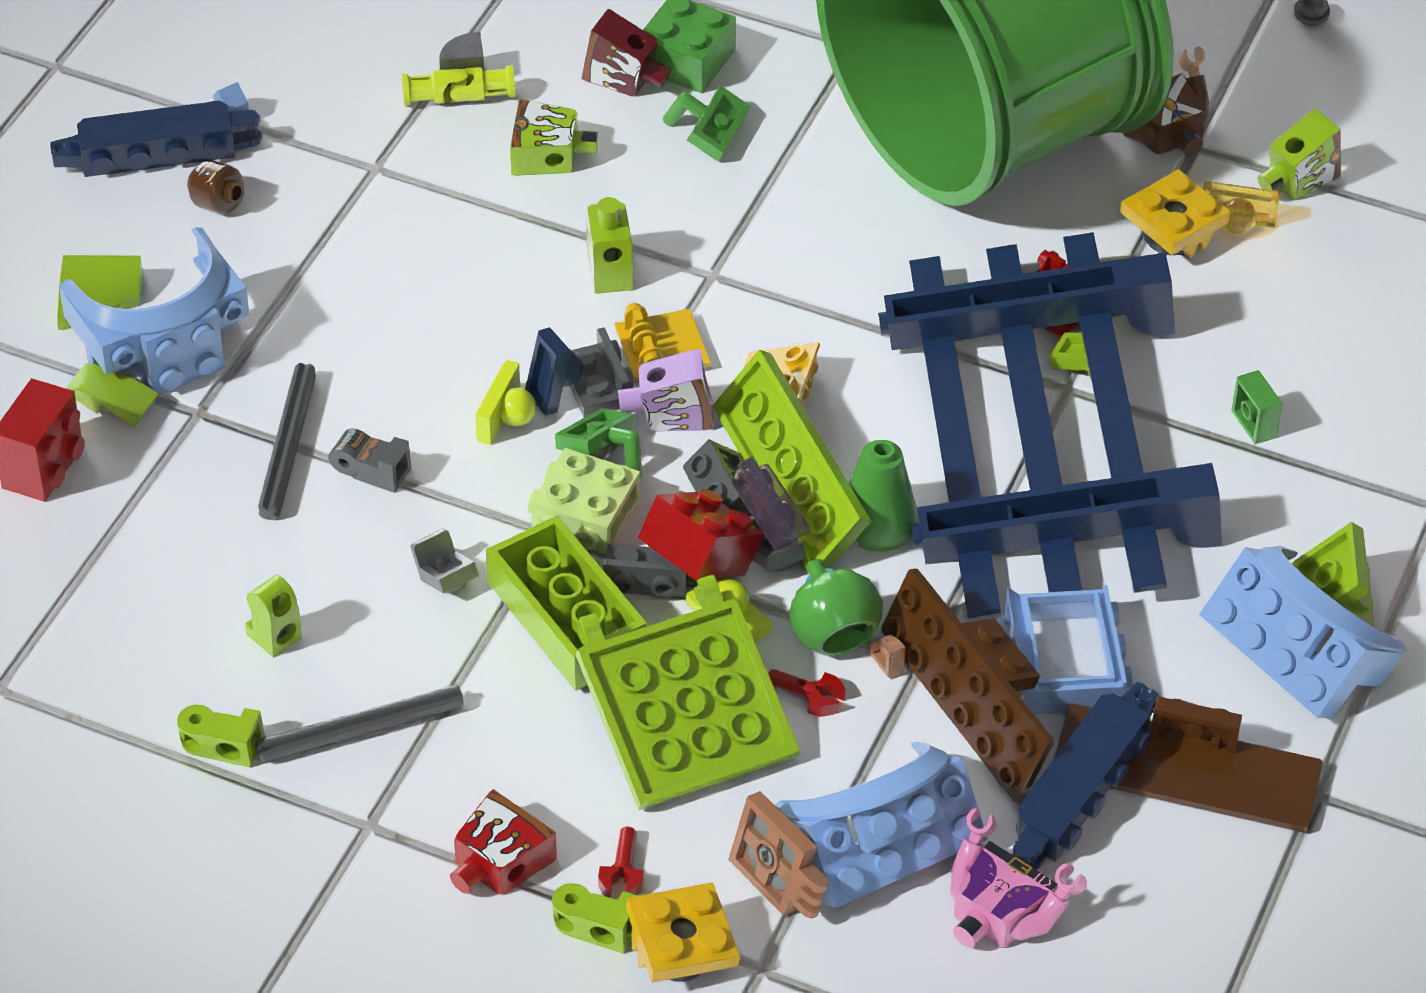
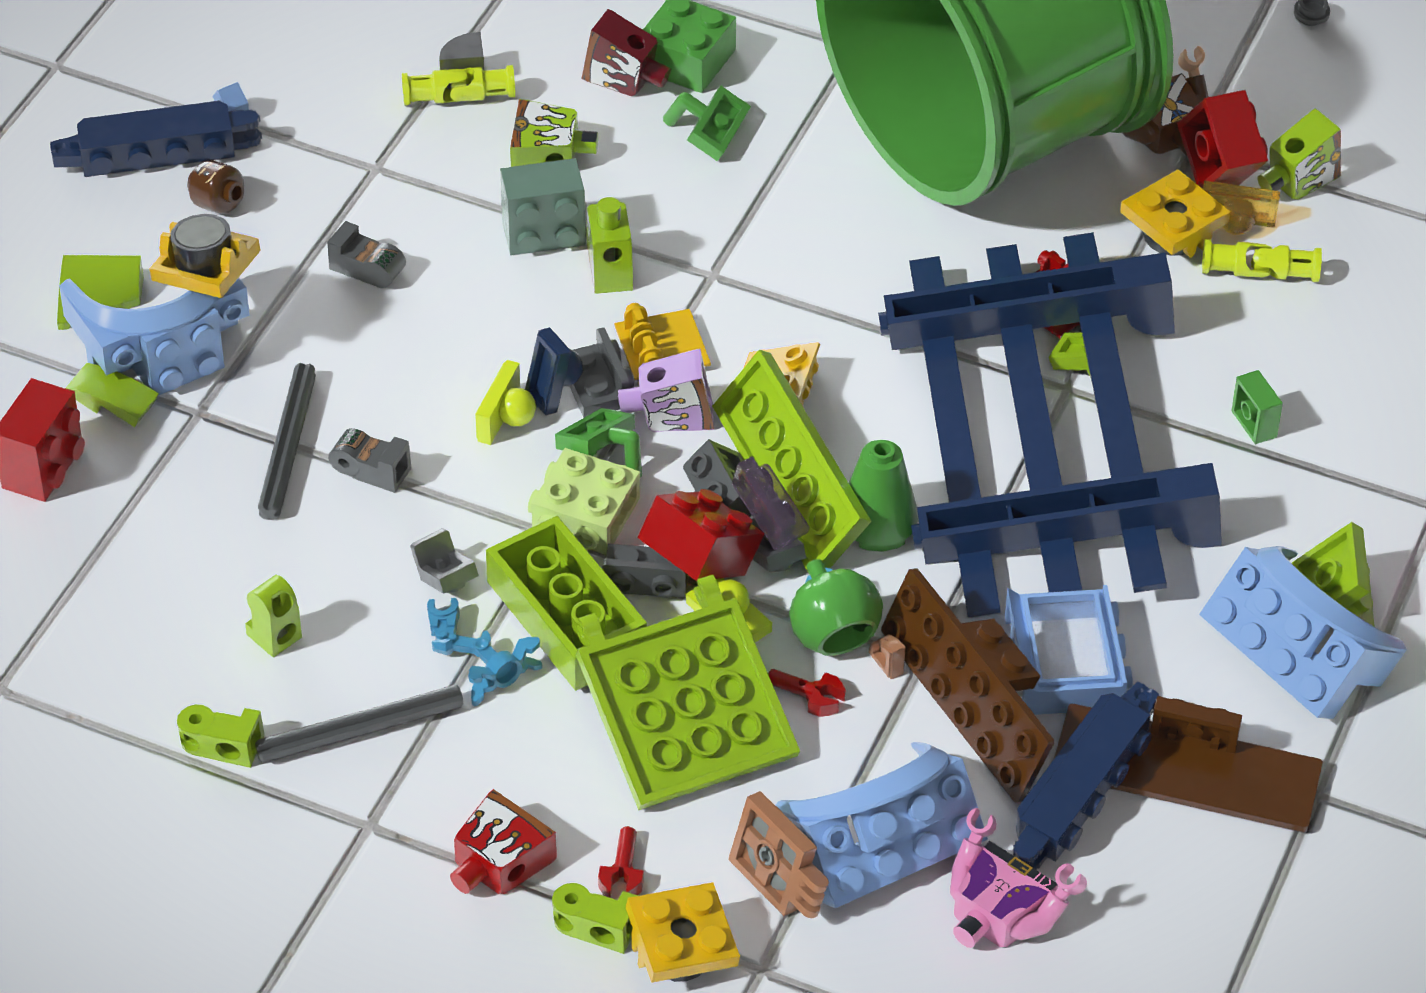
none -> piece [149,214,261,298]
none -> dark grey leg [327,221,406,289]
none -> dark azure piece [427,598,543,706]
none -> sand green brick [500,158,586,256]
none -> red brick [1177,89,1268,192]
none -> neon yellow piece [1202,239,1322,282]

